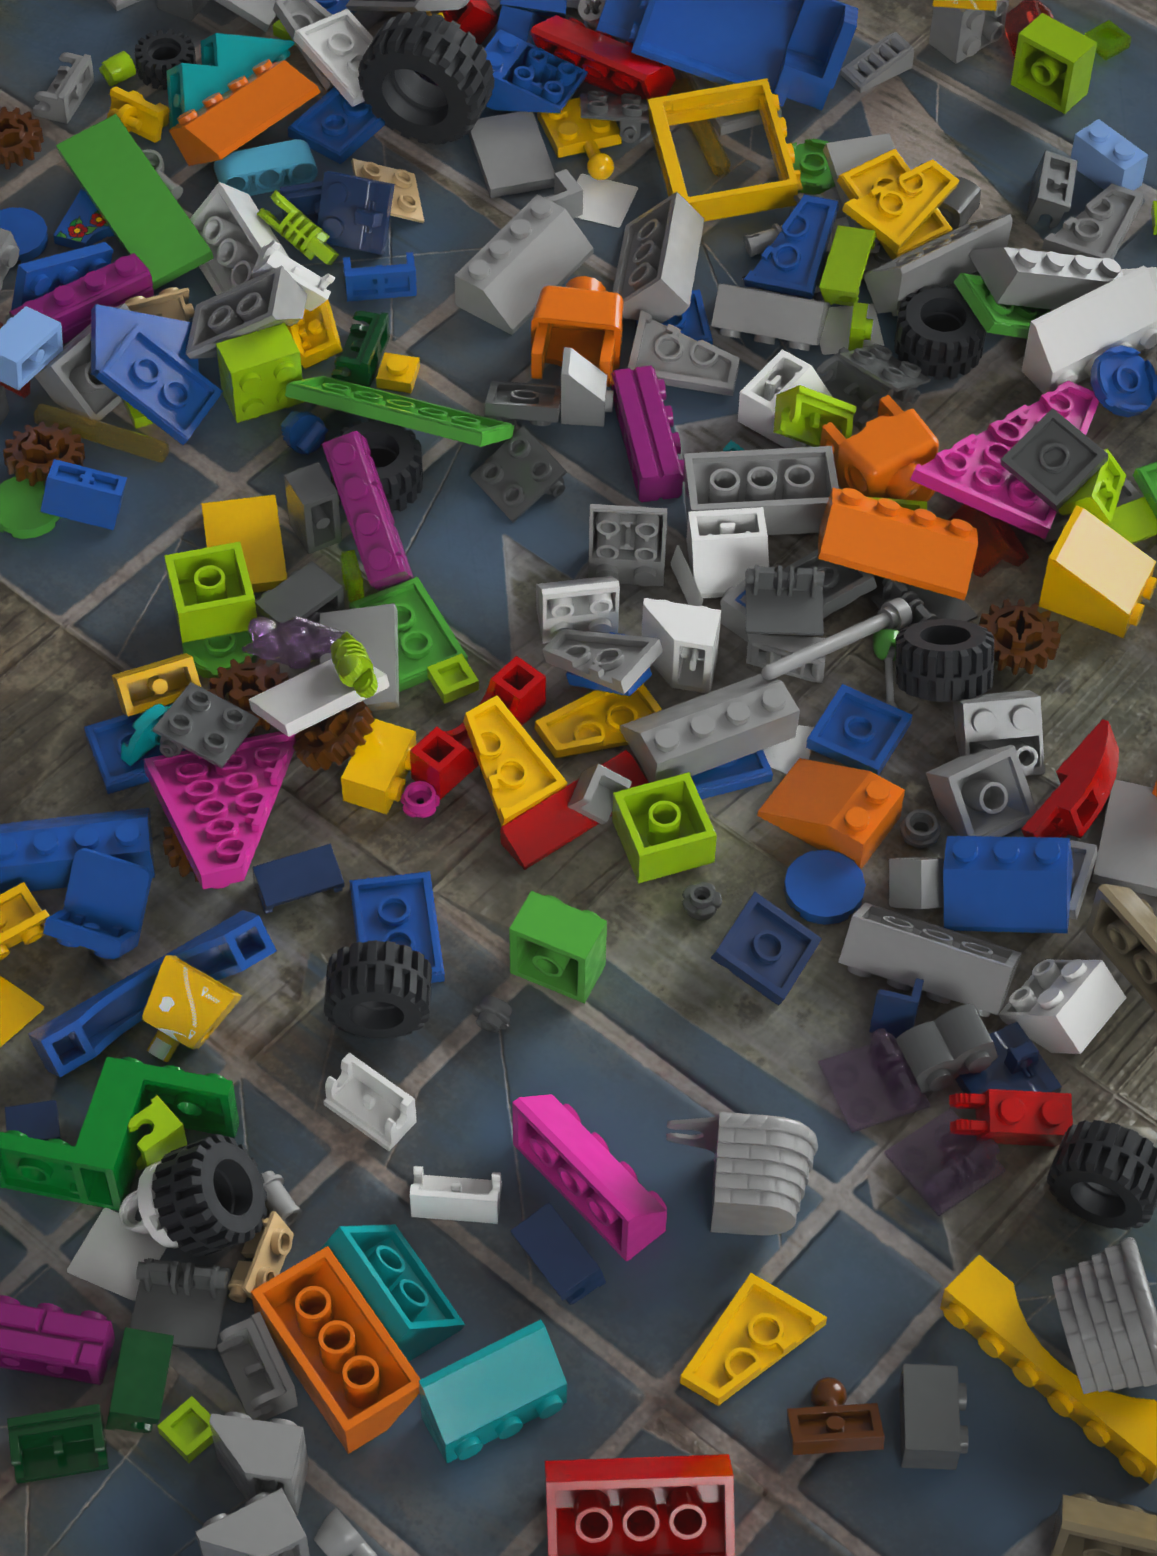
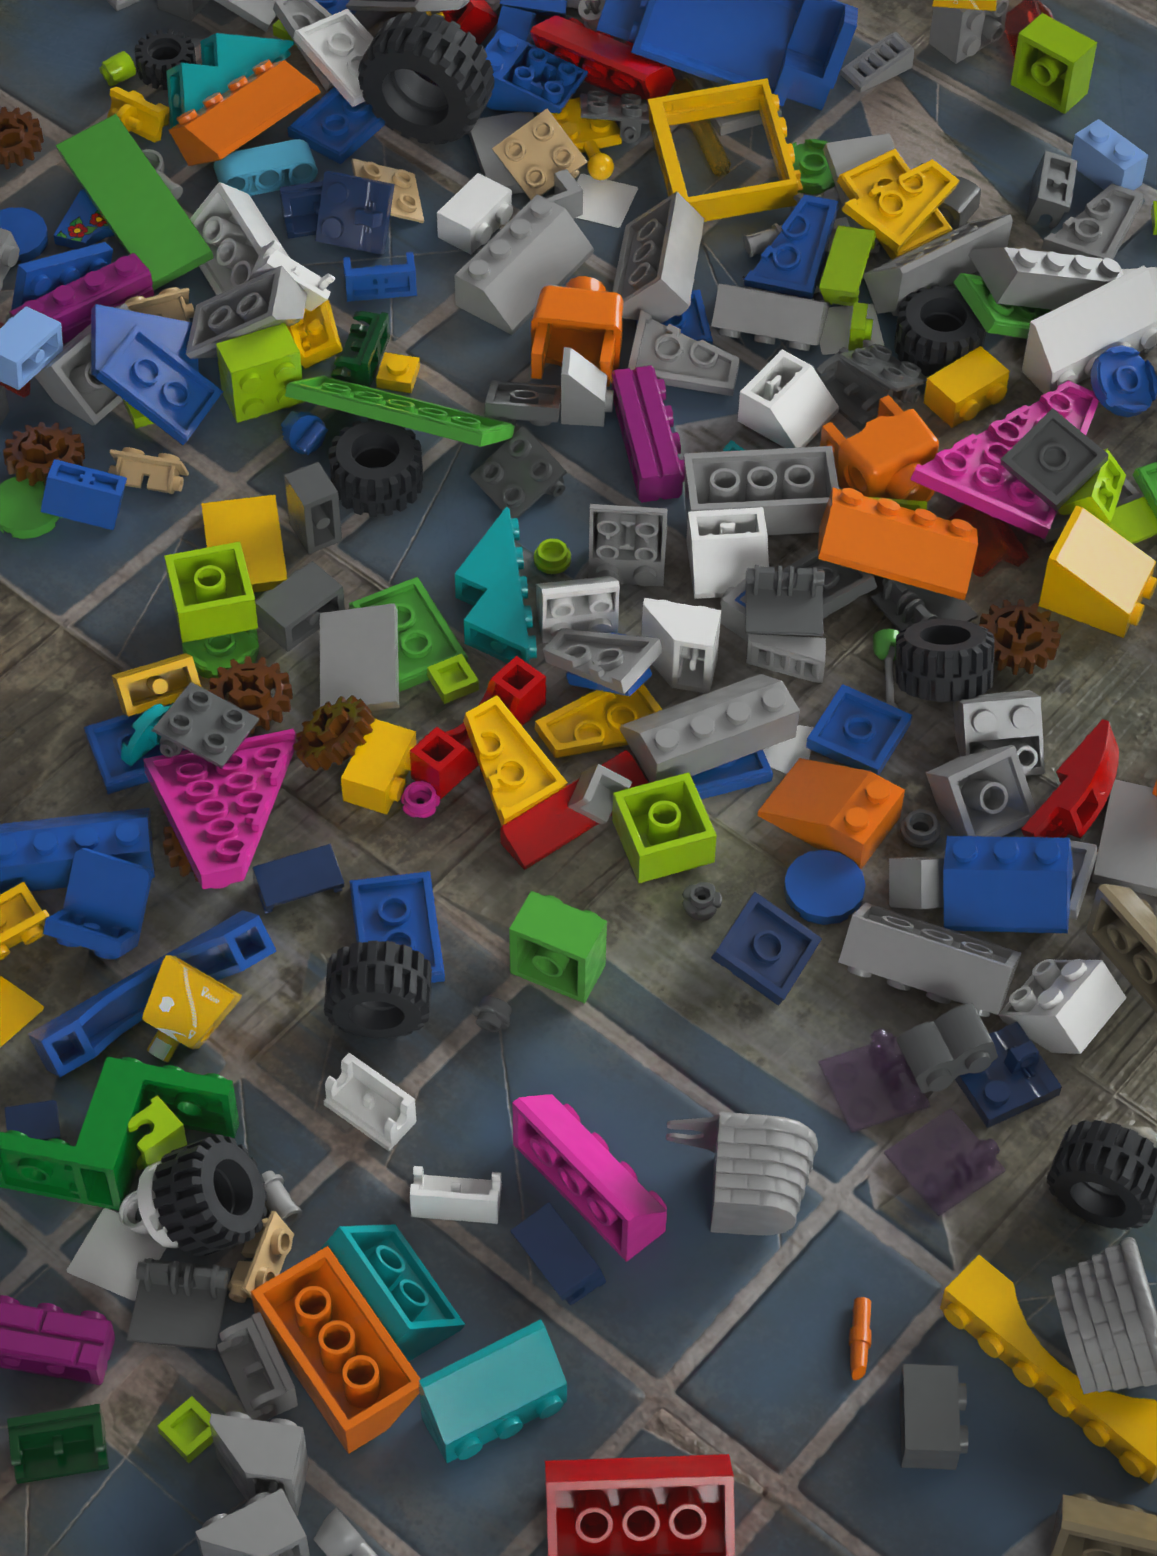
light grey hinge [33,52,95,124] -> none
clear yellow axle [33,403,169,463] -> none
dark green hinge [105,1327,174,1433] -> none
clear purple hinge [242,616,352,669] -> none
white tile [248,659,390,737] -> none
lime hinge [257,190,339,265] -> none
magenta brick [322,431,414,591] -> none
lime hinge [330,632,378,698] -> none
clear neon green tile [340,550,364,602] -> none
white sticker [671,545,703,606] -> none
yellow wing [680,1273,827,1406] -> none
light grey piece [761,598,913,681] -> none
lime hinge [773,385,856,447] -> none
reddish brown plate [787,1377,885,1455] -> none
dark blue panel [869,978,924,1039] -> none
red hinge [949,1089,1073,1147] -> none
clear neon green tile [1085,20,1132,60] -> none
none -> tan hinge [108,447,189,494]
none -> white brick [437,173,513,255]
none -> teal slope [455,507,537,665]
none -> tan hinge [492,109,587,200]
none -> lime plate [534,538,571,574]
none -> orange piece [849,1297,872,1380]
none -> yellow brick [923,346,1010,428]

